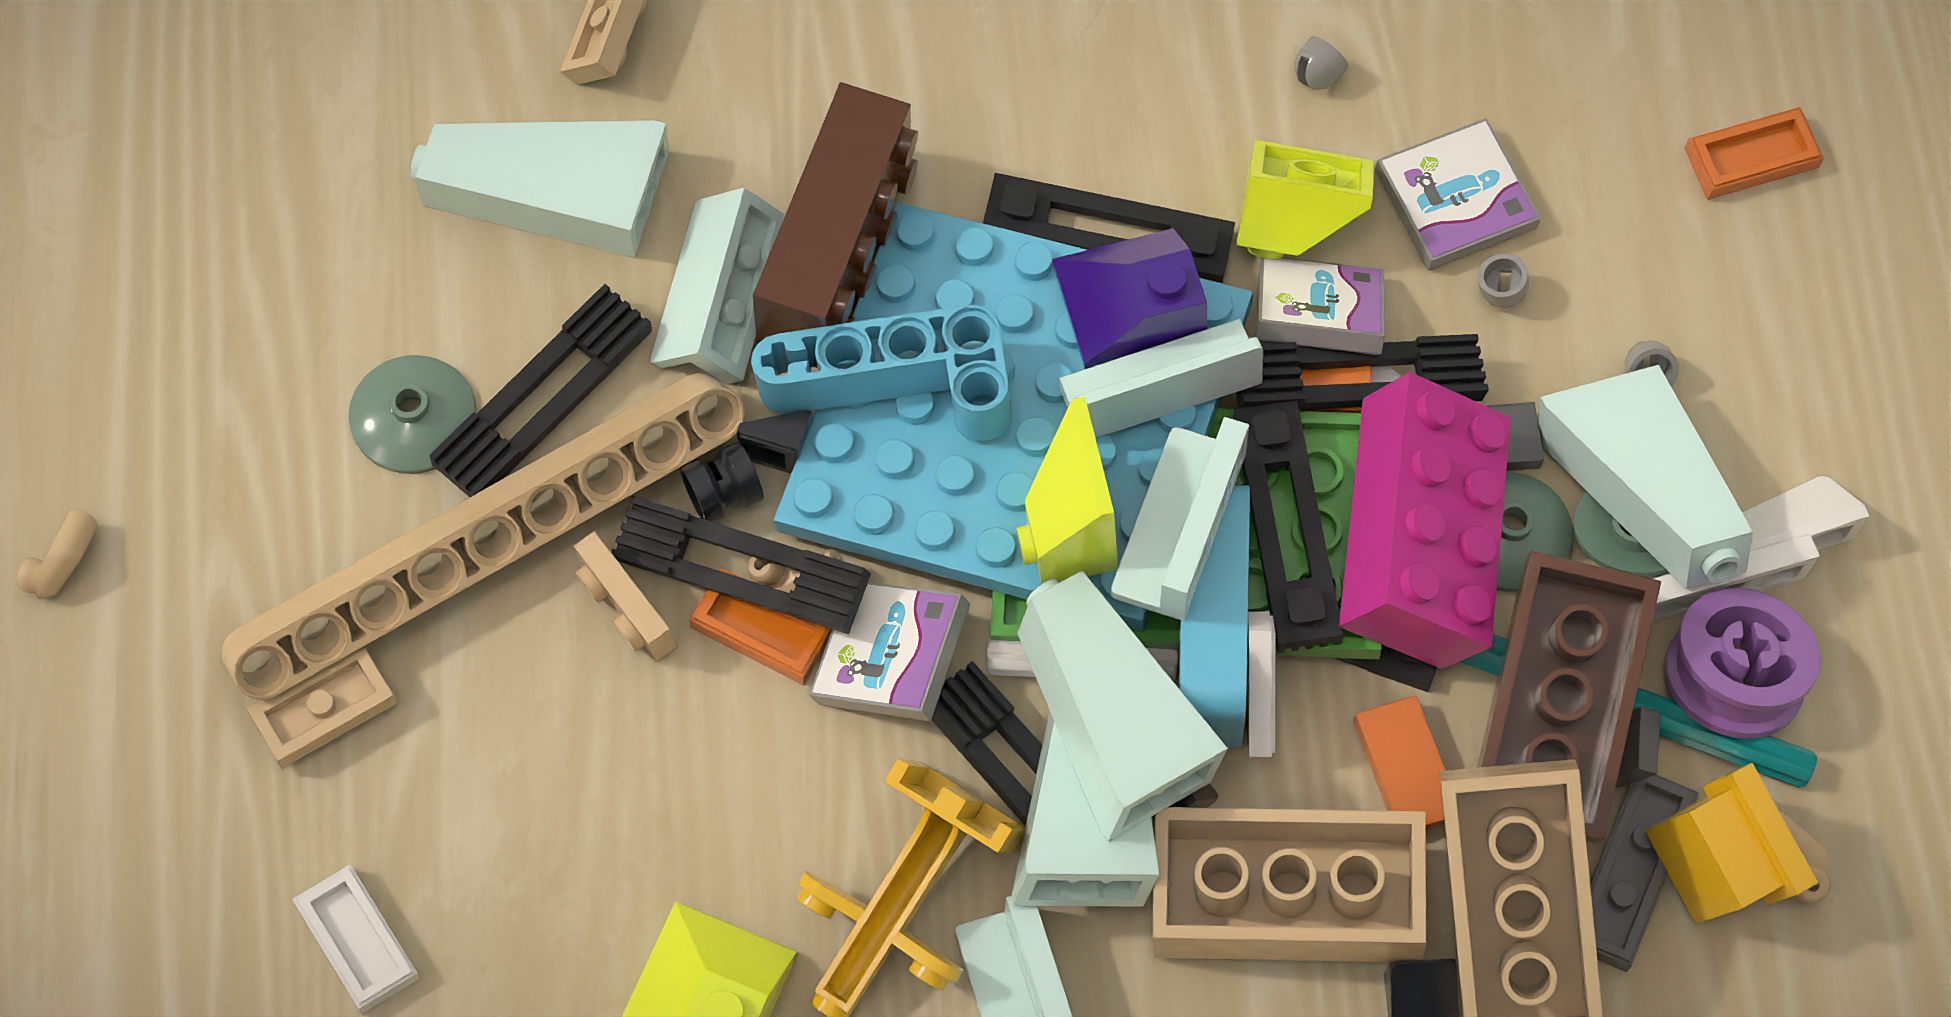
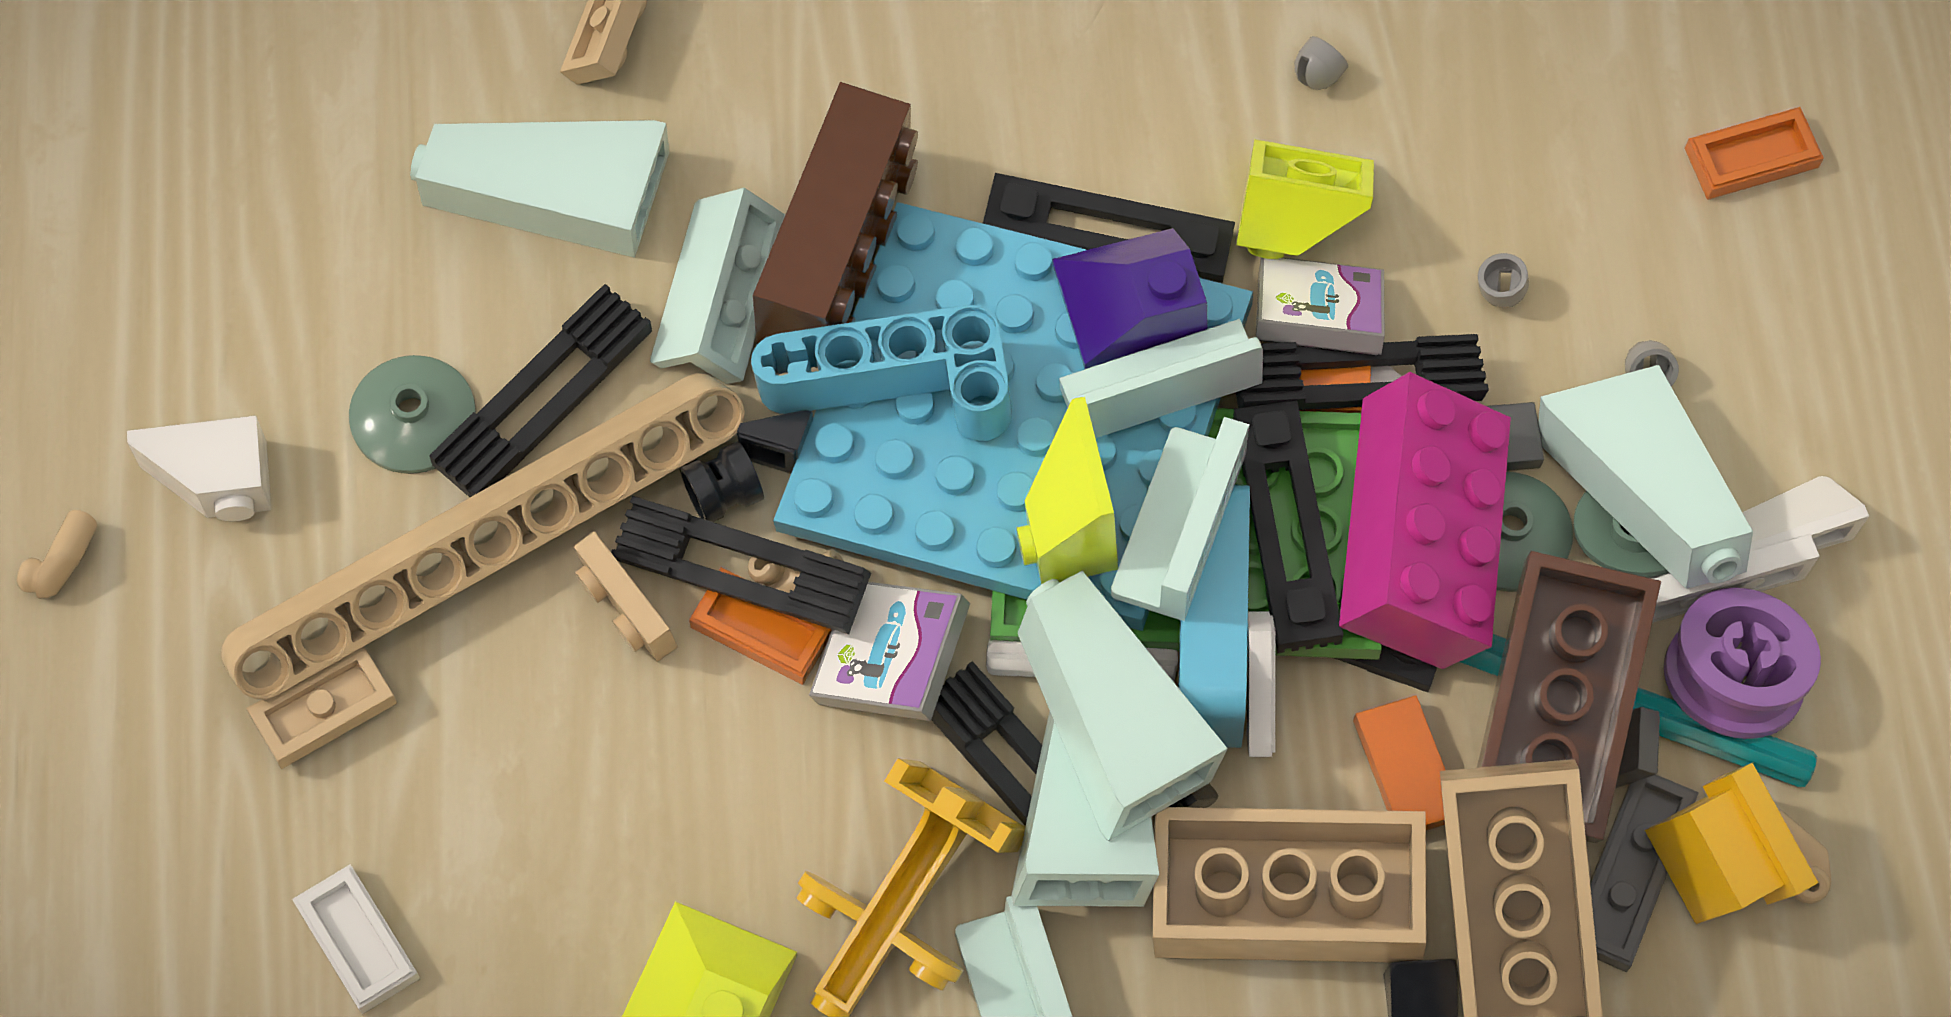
tile [1375,118,1541,270] -> none
none -> white slope [127,416,271,522]

